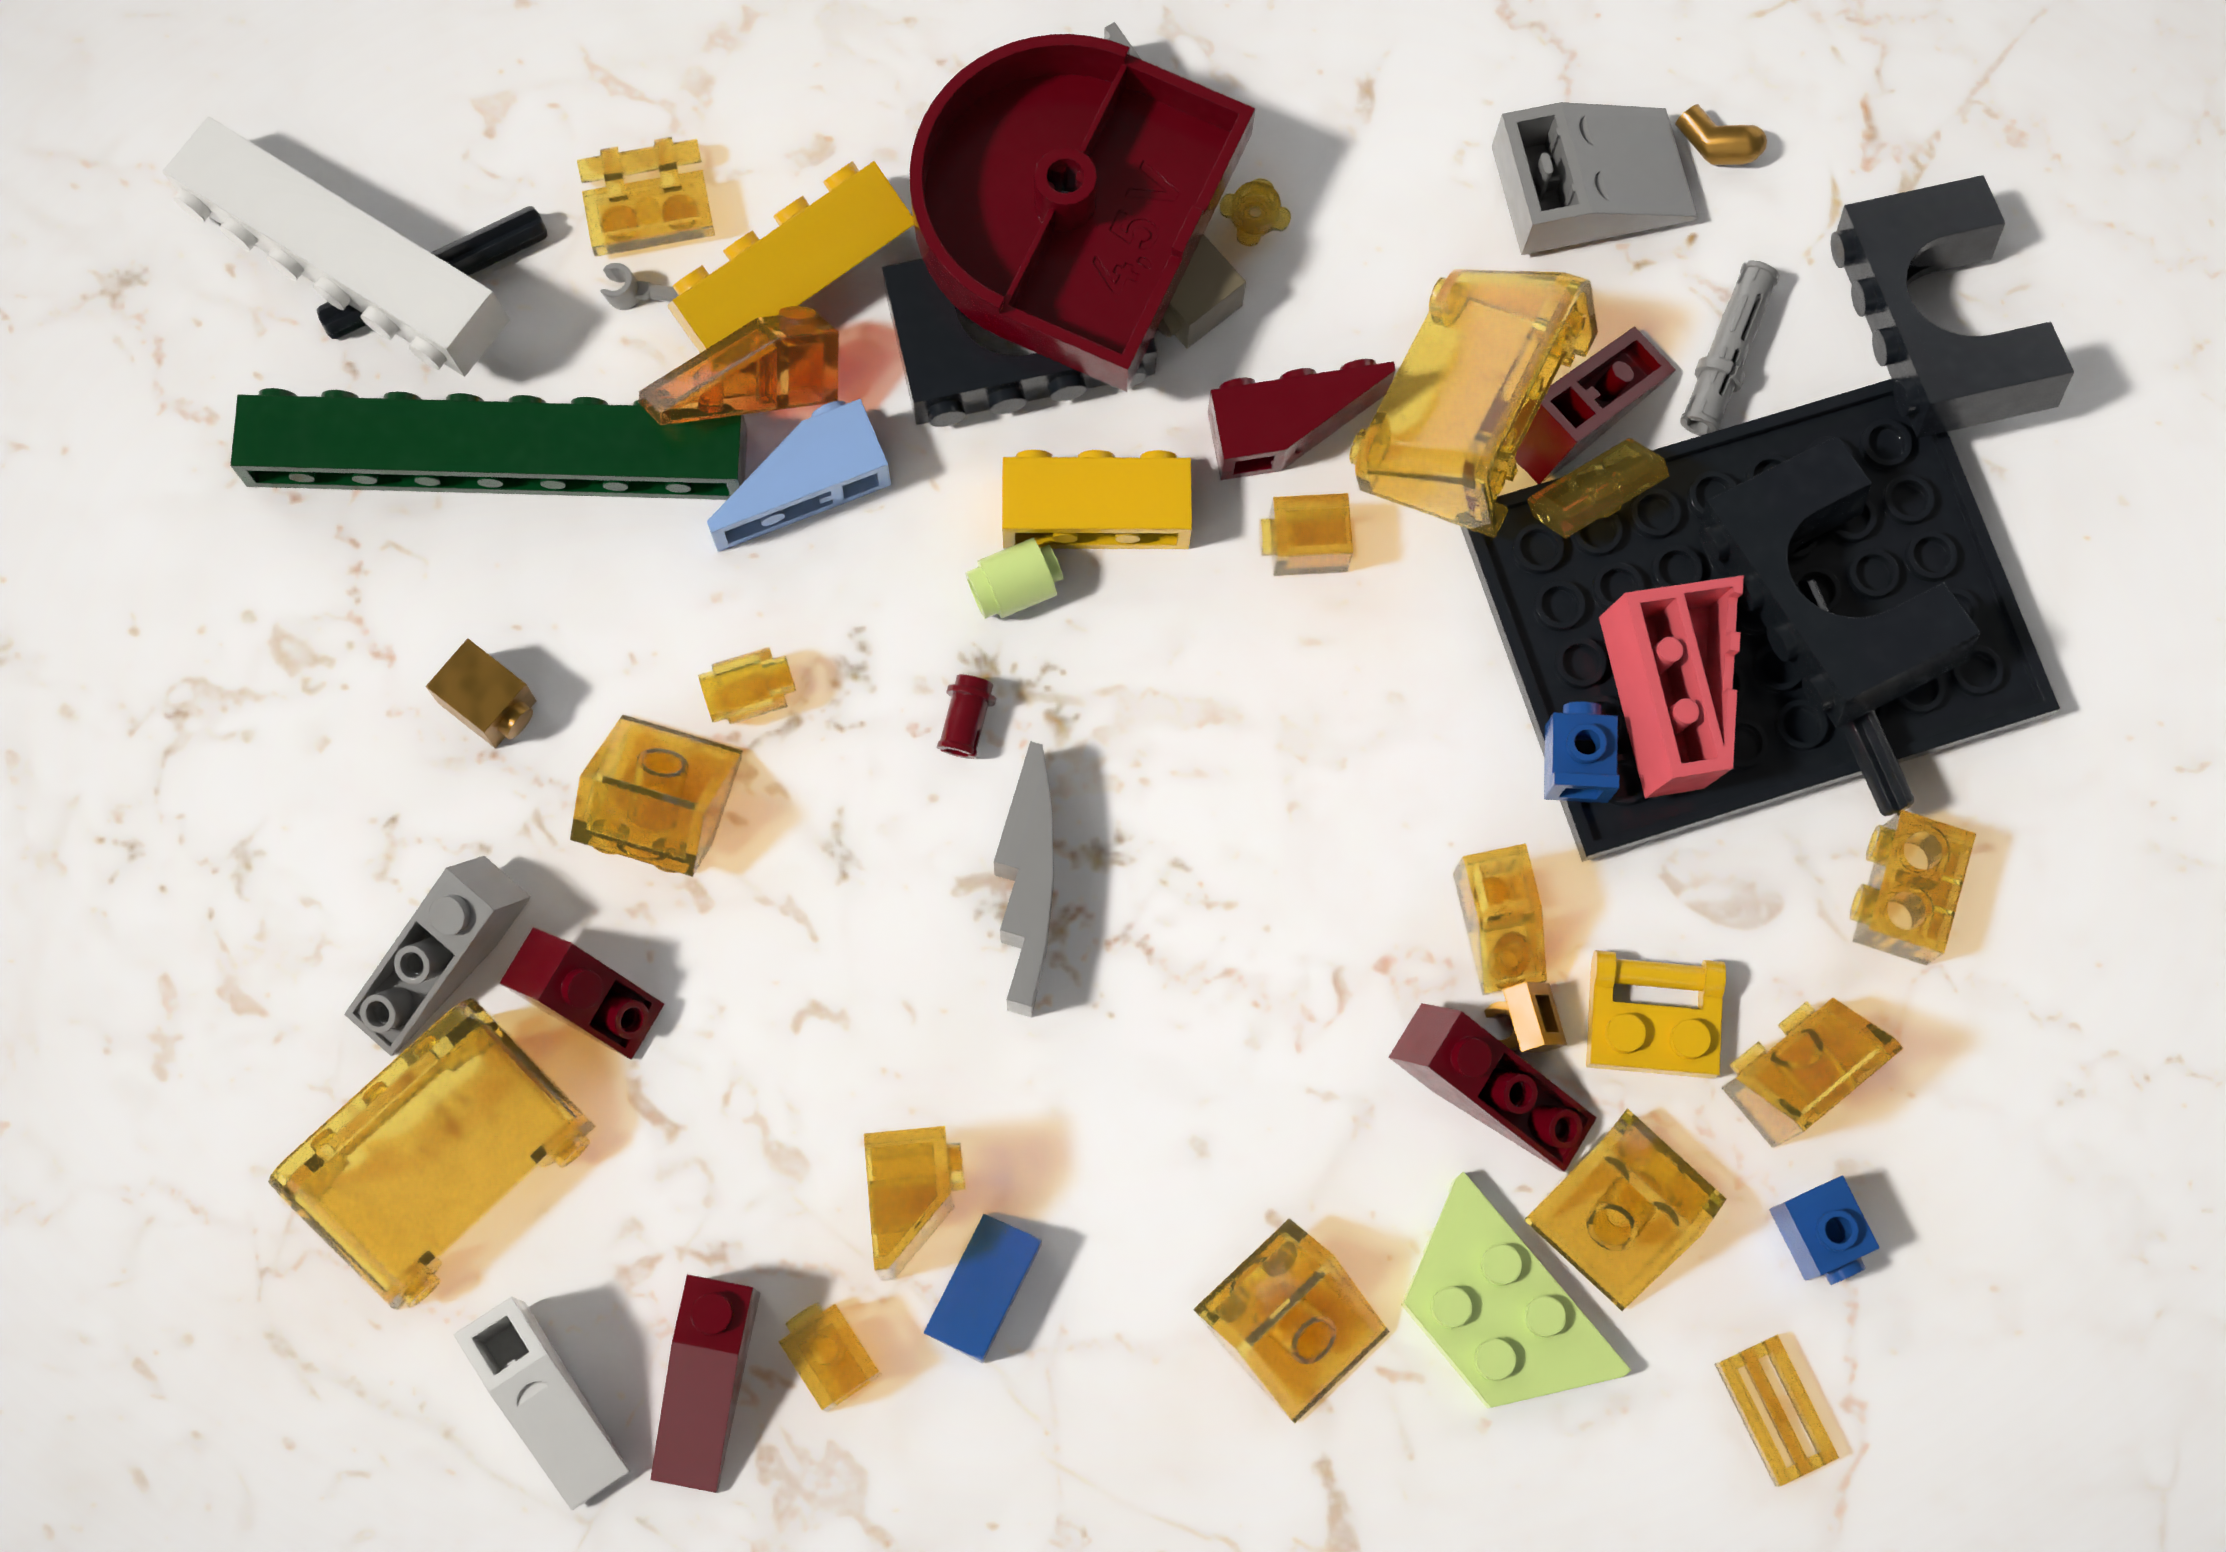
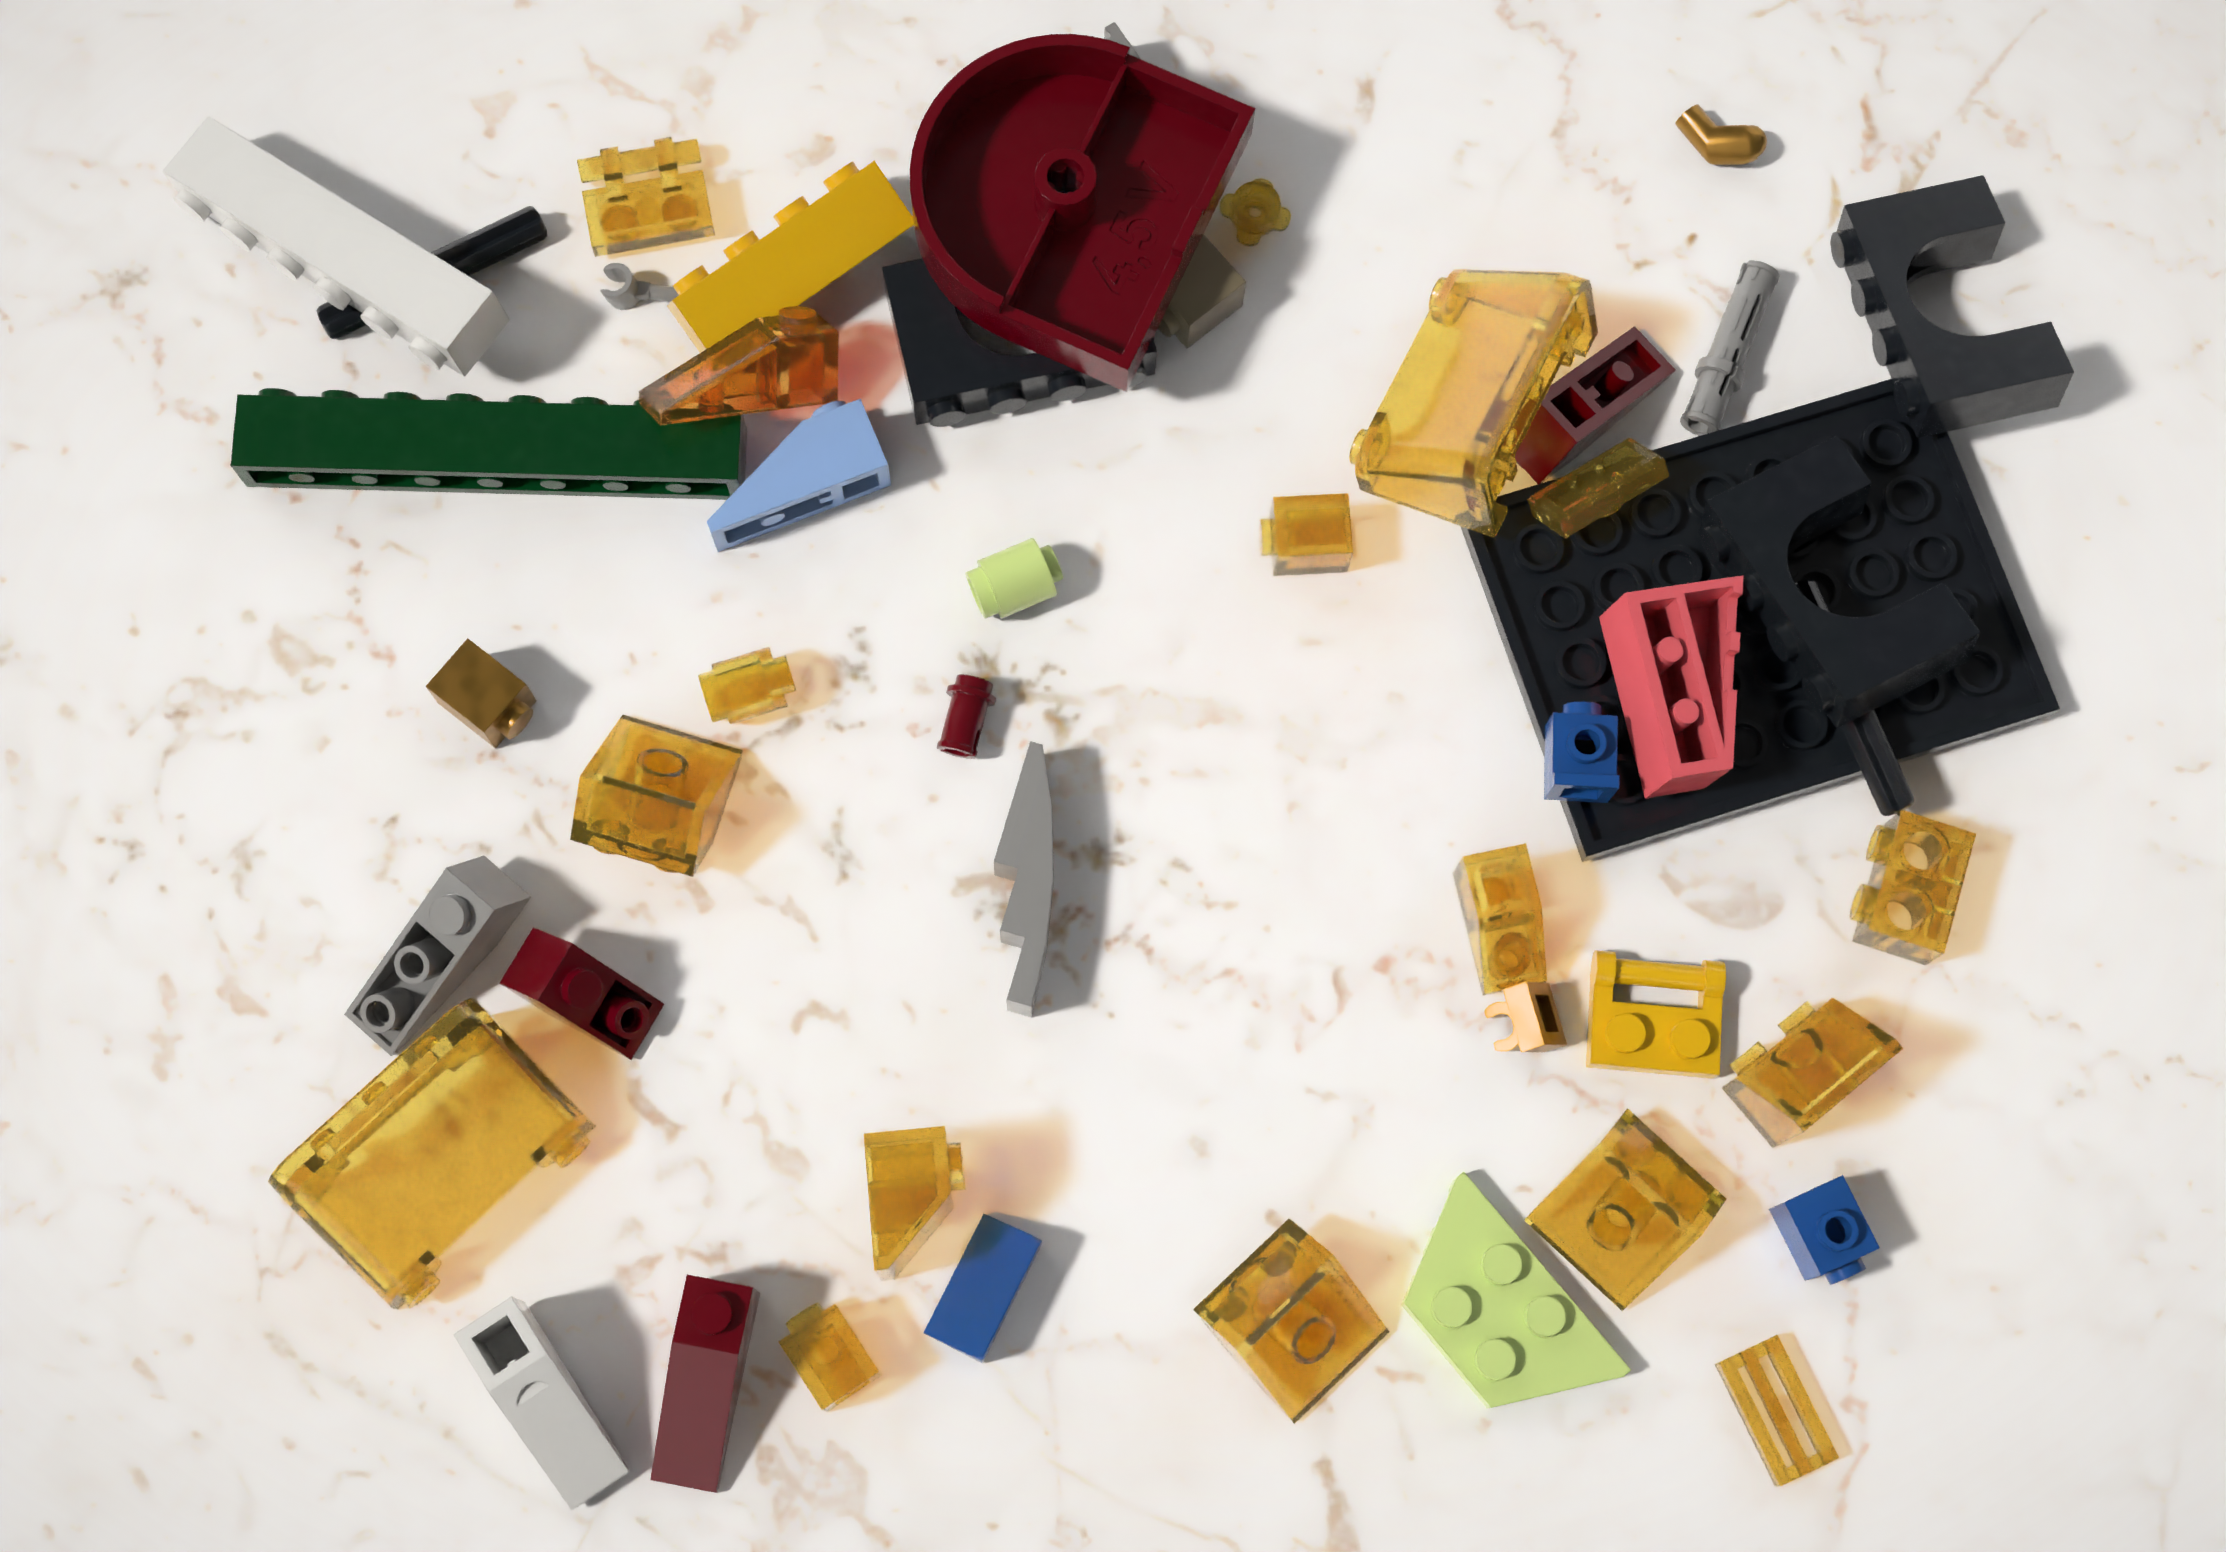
yellow brick [1002,450,1192,549] -> none
dark red slope [1207,359,1396,481] -> none
dark red slope [1388,1003,1597,1172] -> none
light grey slope [1491,102,1698,255] -> none

